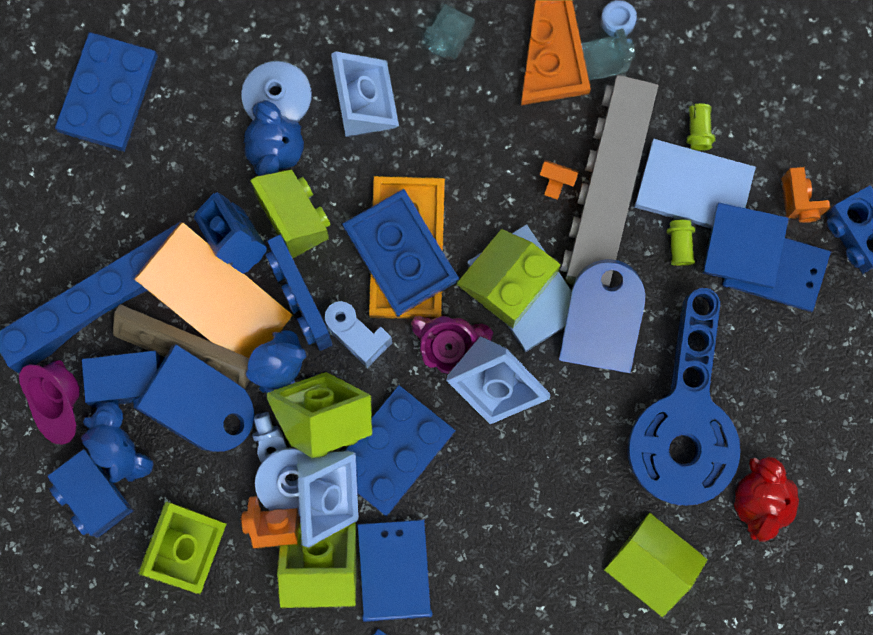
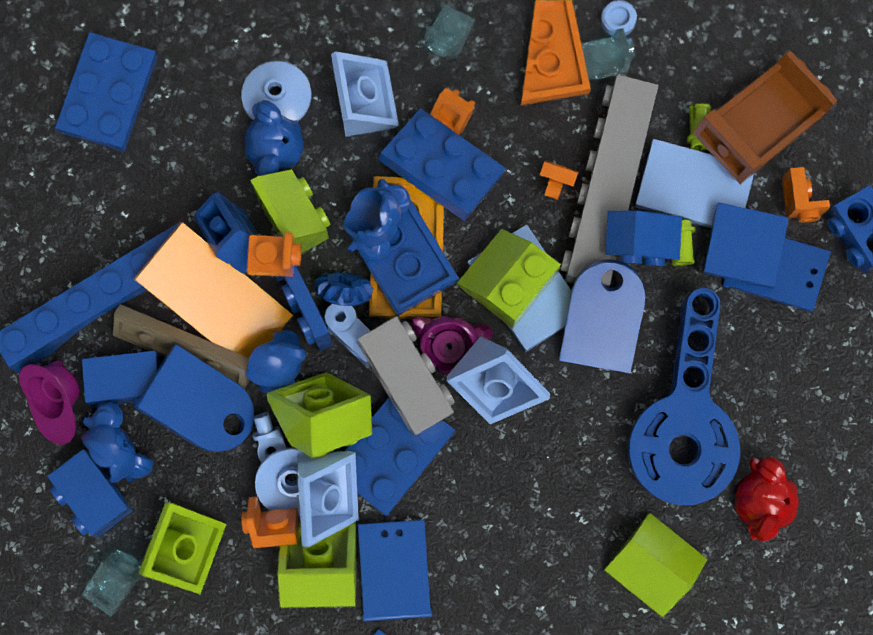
none -> clear light blue bracket [81,550,143,617]
none -> orange bracket [247,232,301,277]
none -> blue gear [315,271,373,306]
none -> blue hair [343,179,410,262]
none -> light grey brick [356,316,455,437]
none -> blue plate [379,108,506,221]
none -> orange tile [430,87,475,135]
none -> blue brick [605,211,682,266]
none -> dark orange panel [692,51,837,185]

